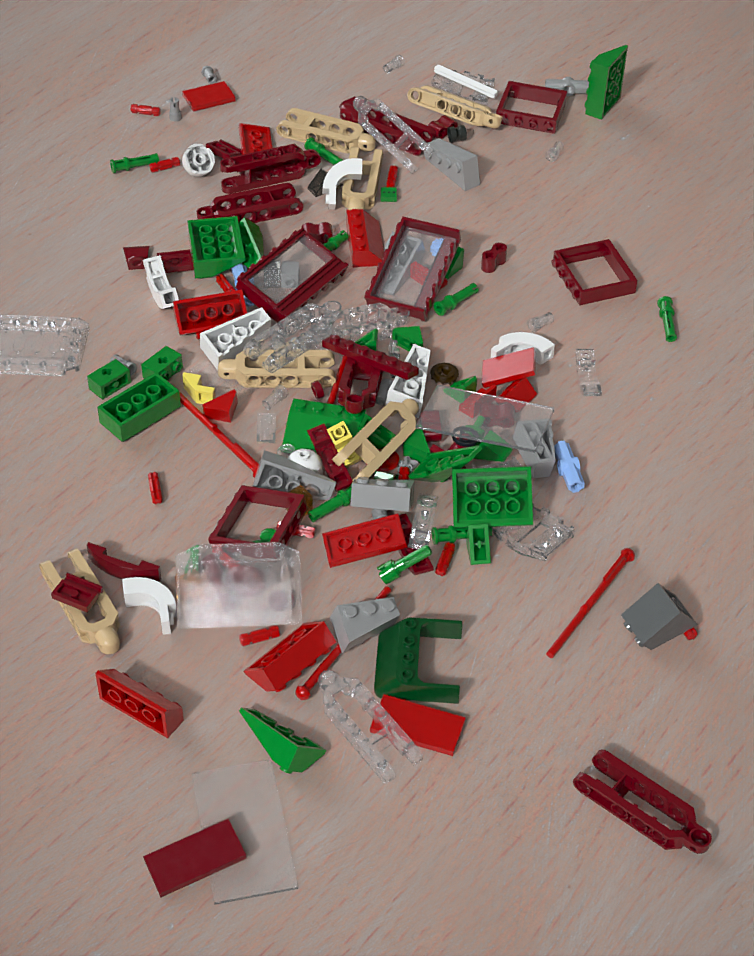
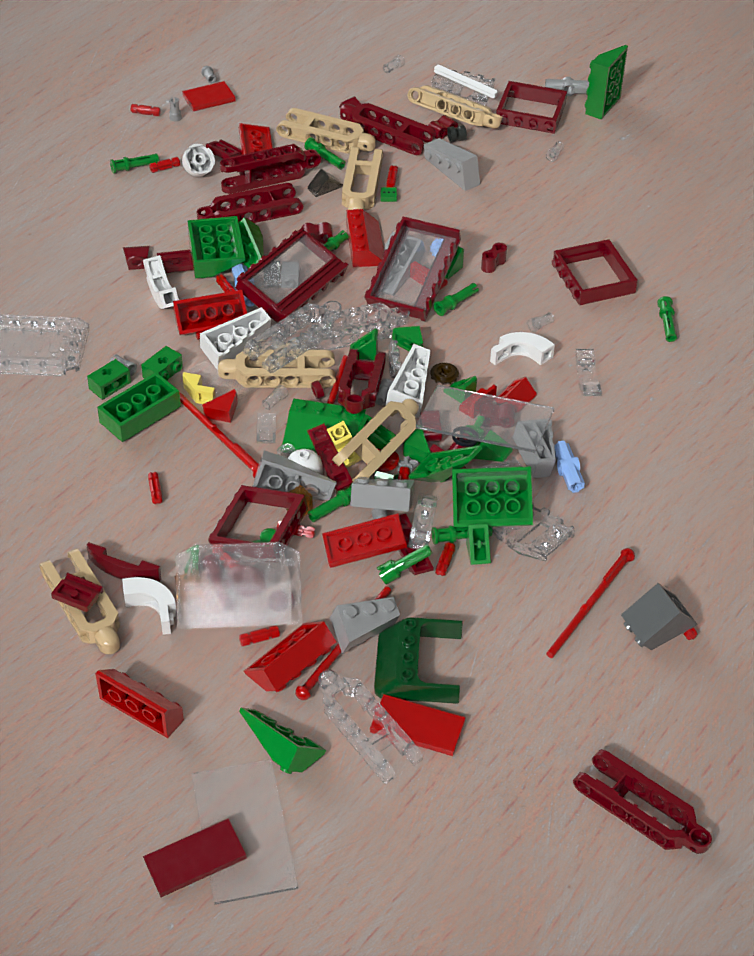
white arch [322,158,362,210] -> none
dark red plate [322,335,419,380] -> none
clear piece [353,96,435,174] -> none
tile [482,347,536,388] -> none

